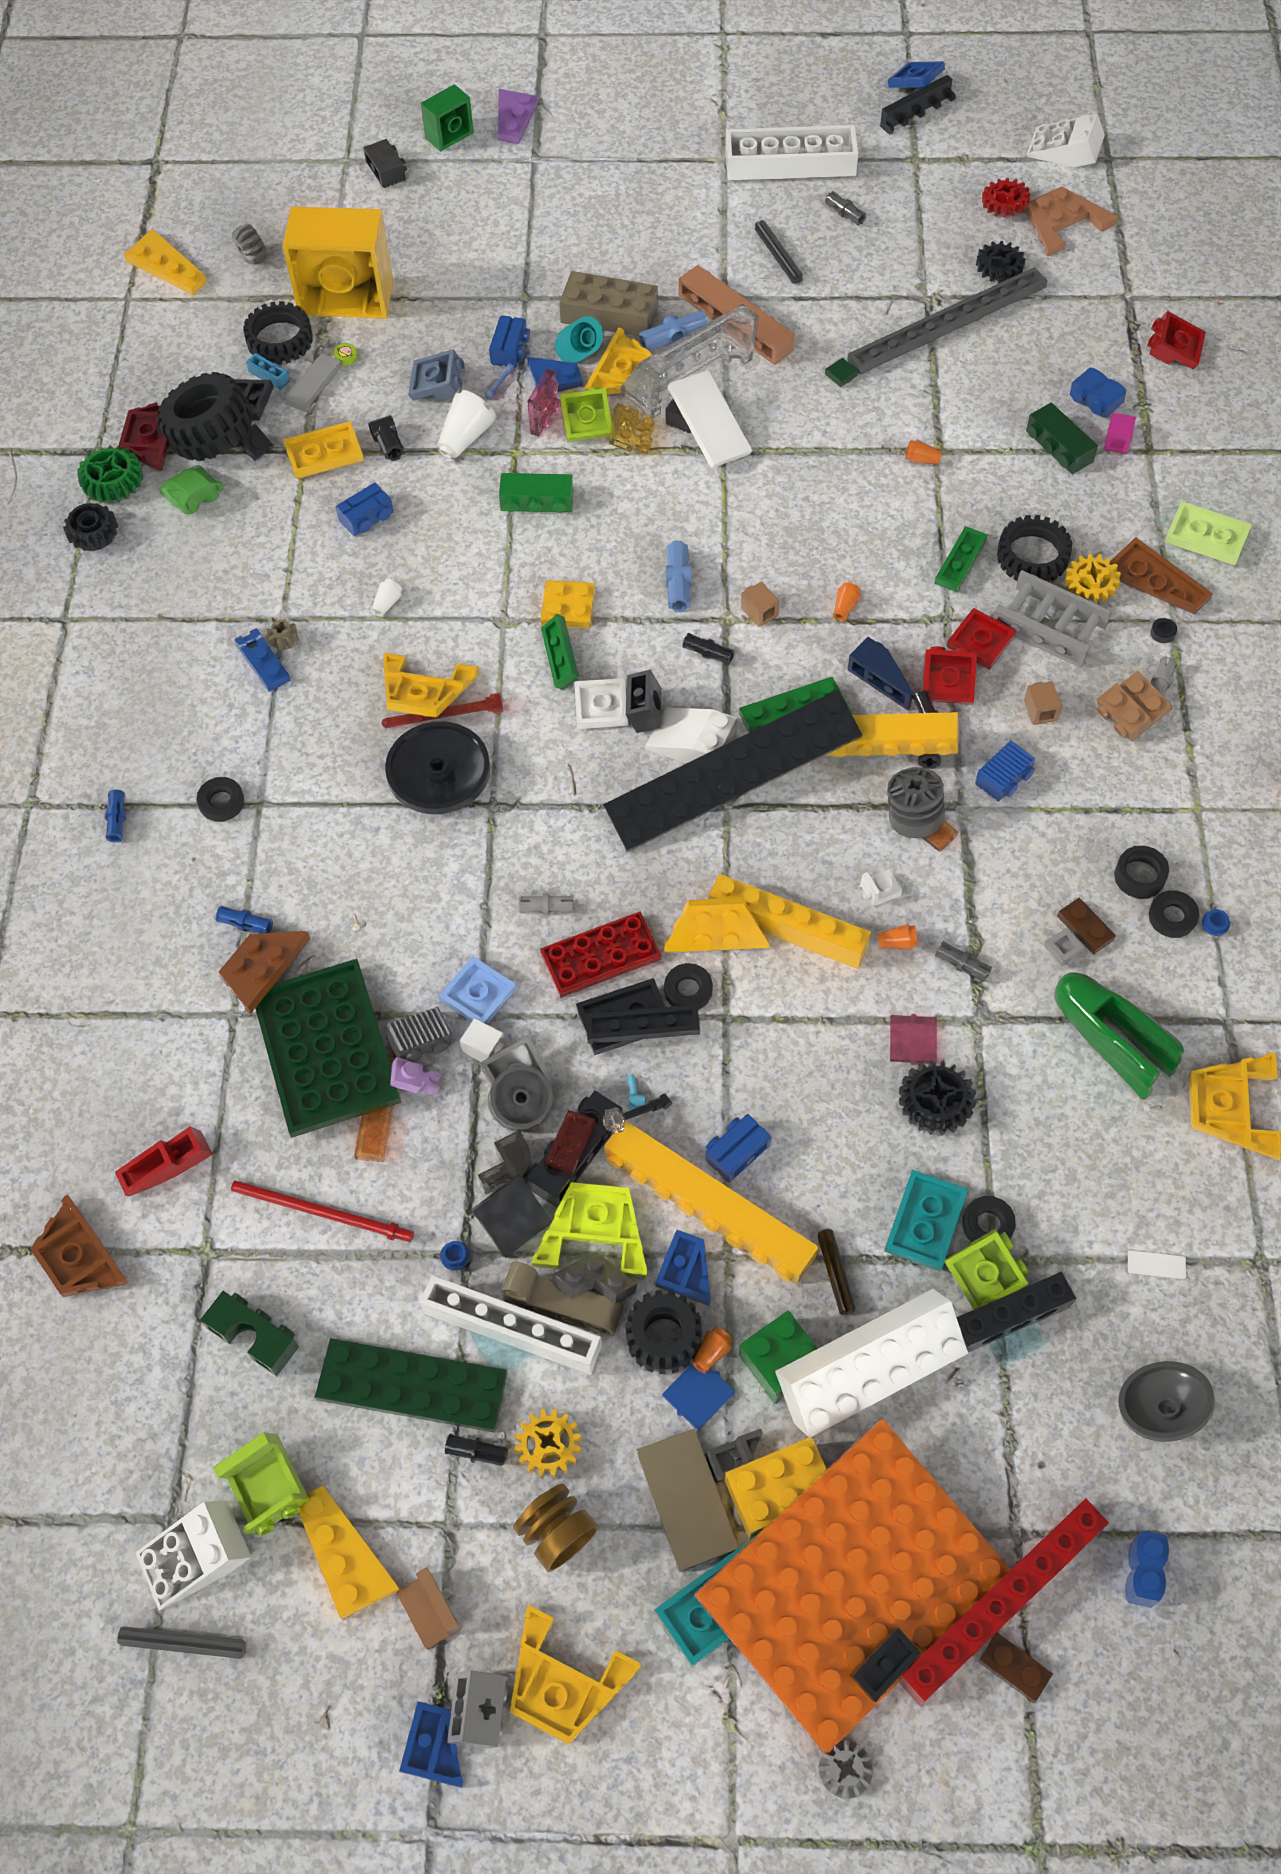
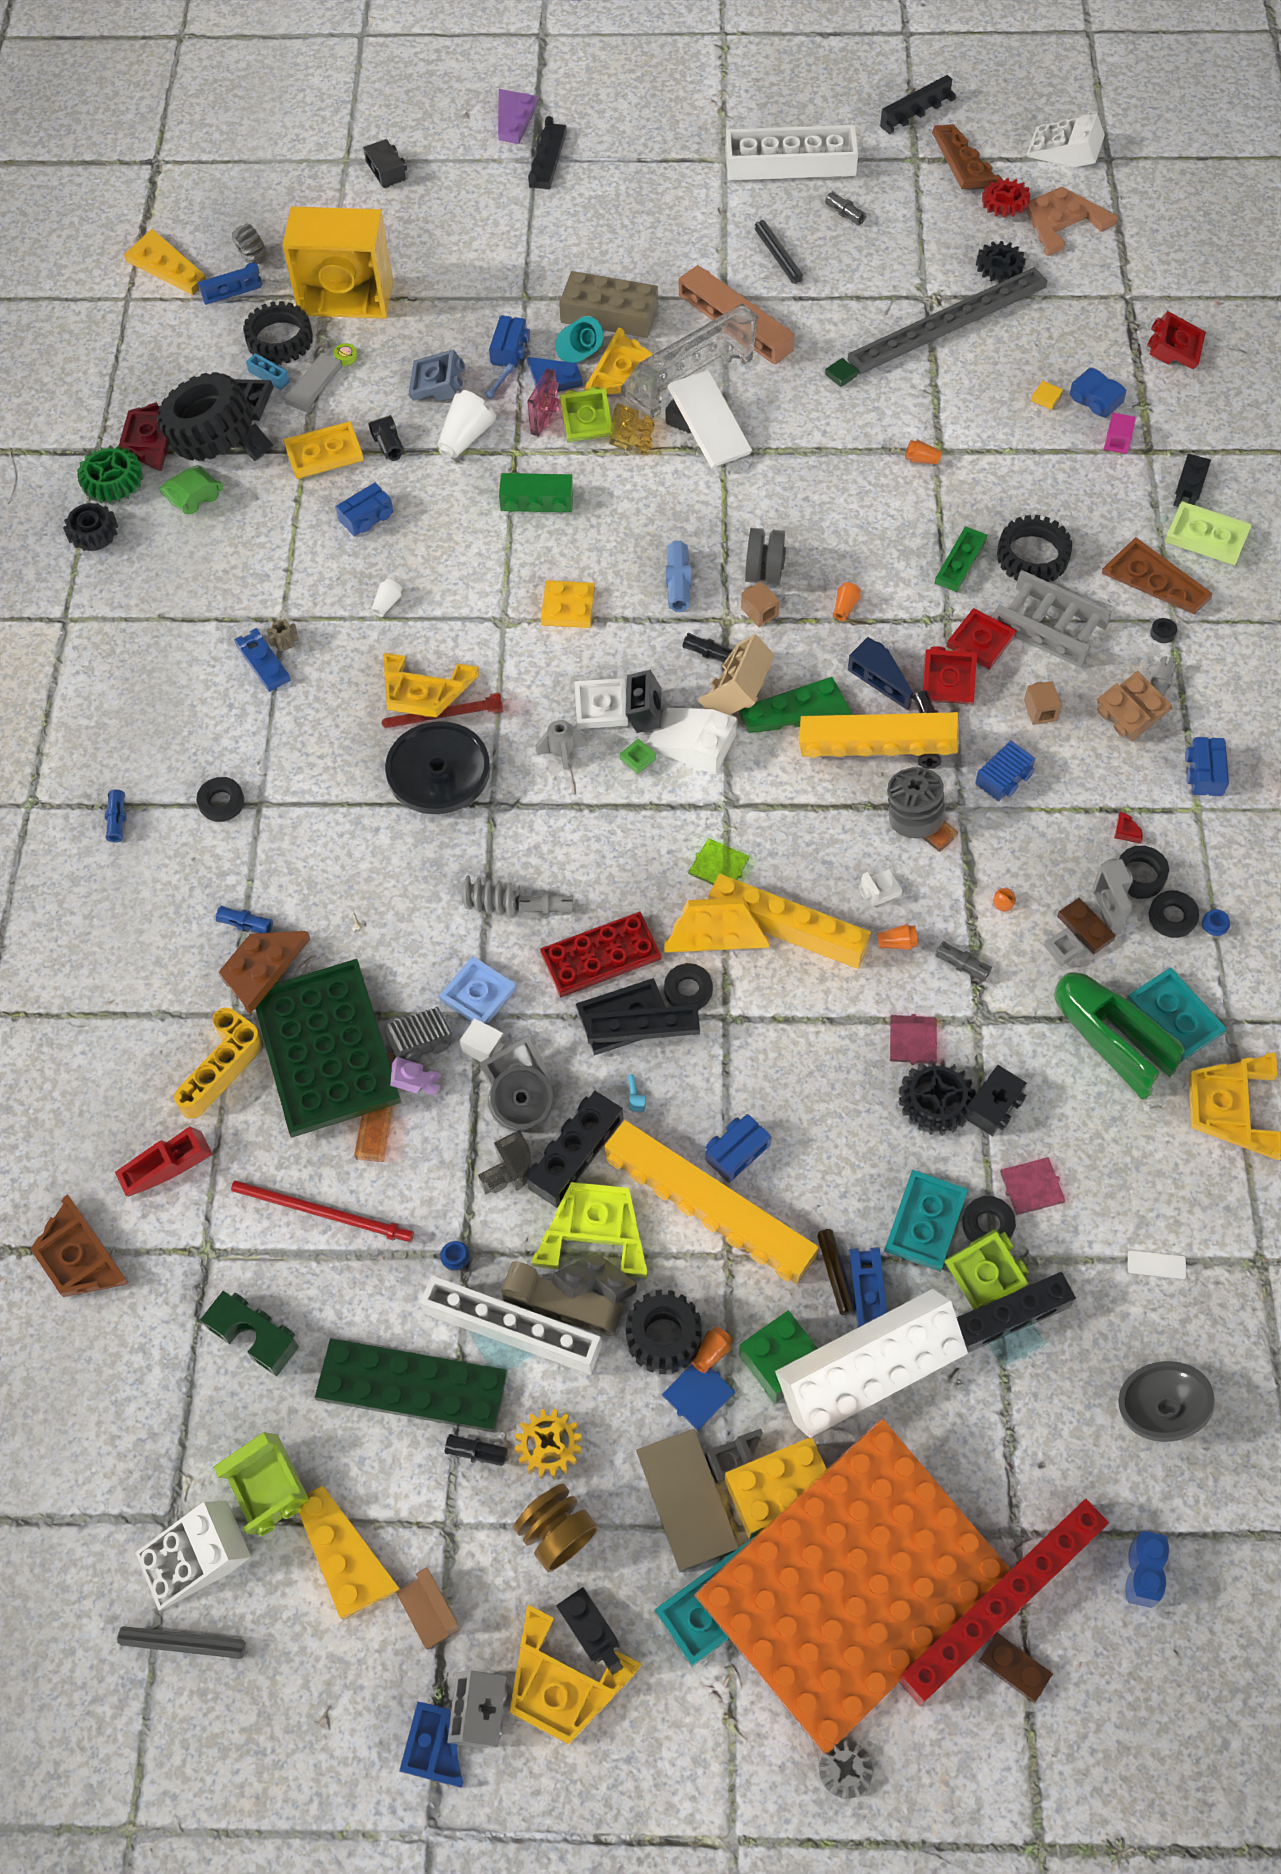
green brick [420,84,474,152] -> none
black tile [471,1174,552,1258] -> none
green plate [541,614,579,690] -> none
clear red plate [546,1110,595,1174] -> none
black plate [603,689,862,852] -> none
piece [603,1093,672,1134] -> none
medium blue piece [639,310,709,351] -> none
blue wing [655,1229,711,1306] -> none
black plate [850,1627,921,1702] -> none
blue tile [888,61,945,88] -> none
dark green brick [1026,402,1098,475] -> none
yellow gear [1065,553,1121,604] -> none
none -> yellow beam [174,1007,263,1119]
none -> blue plate [198,263,263,305]
none -> light grey piece [462,875,520,917]
none -> black hinge [528,116,567,190]
none -> light grey brick [536,720,587,770]
none -> black hinge [556,1587,623,1676]
none -> bright green plate [620,738,656,775]
none -> clear neon green piece [688,838,750,885]
none -> tan wedge [698,634,775,715]
none -> dark grey wheel [745,527,786,585]
none -> blue plate [849,1247,887,1328]
none -> dark orange wing [932,124,1003,189]
none -> black brick [966,1064,1027,1137]
none -> orange hinge [993,887,1016,911]
none -> clear pink piece [1000,1157,1066,1215]
none -> yellow tile [1031,381,1063,410]
none -> light grey plate [1091,858,1133,935]
none -> red tile [1114,812,1143,844]
none -> teal plate [1127,967,1227,1062]
none -> black hinge [1173,454,1211,507]
none -> blue brick [1185,737,1229,796]

